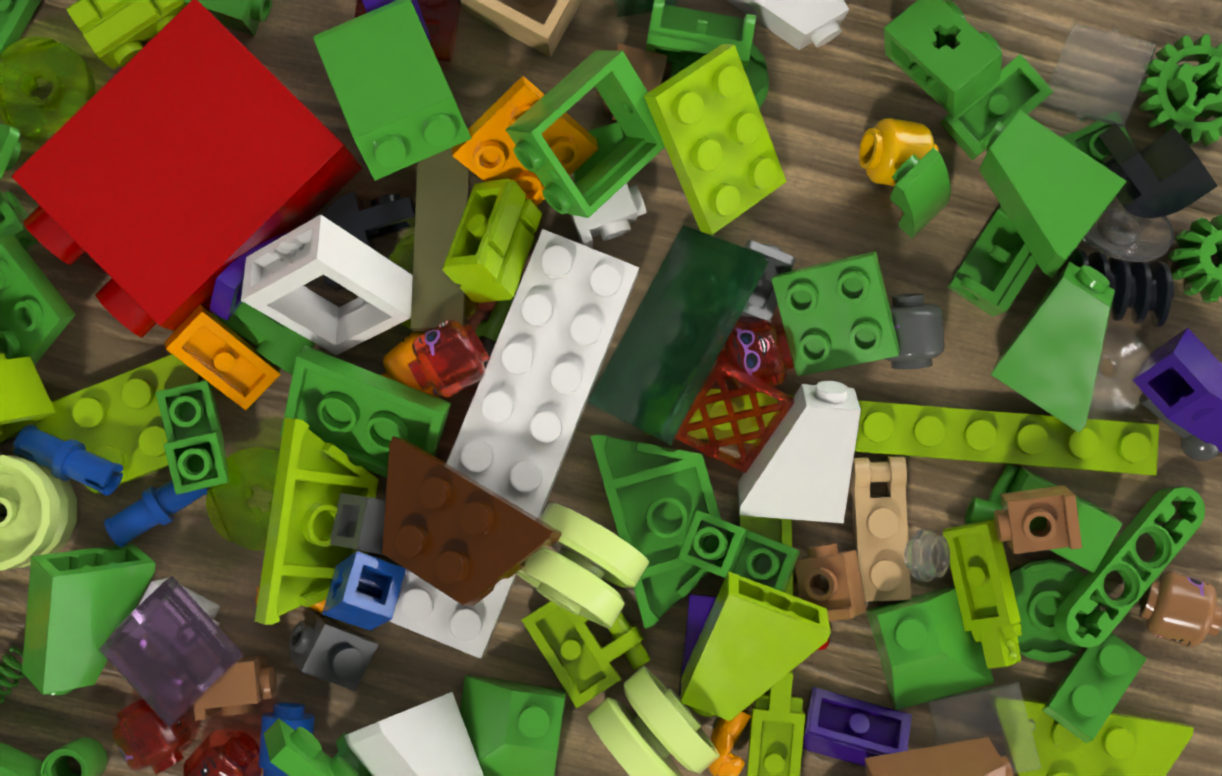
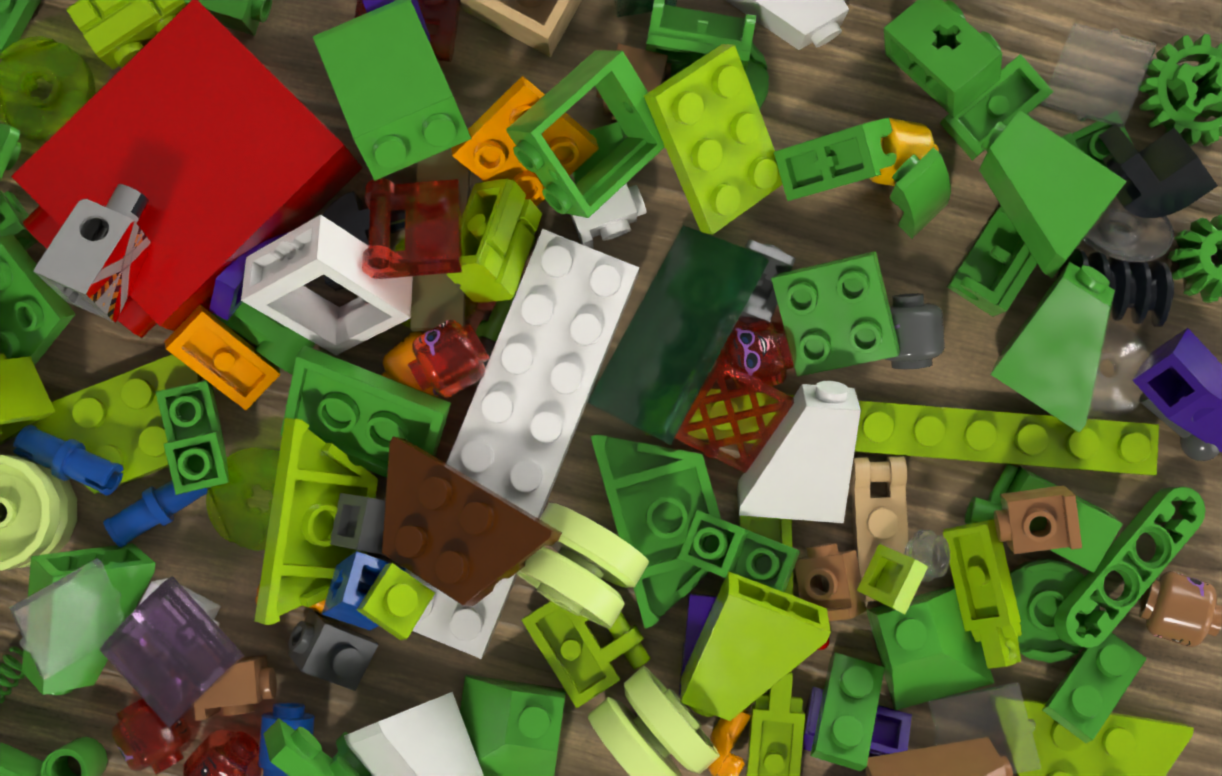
none -> clear piece [9,558,128,680]
none -> light grey torso [33,184,151,323]
none -> lime plate [357,563,435,640]
none -> clear red plate [362,178,462,279]
none -> bright green hinge [774,117,897,201]
none -> bright green plate [810,652,885,771]
none -> lime plate [856,544,928,614]

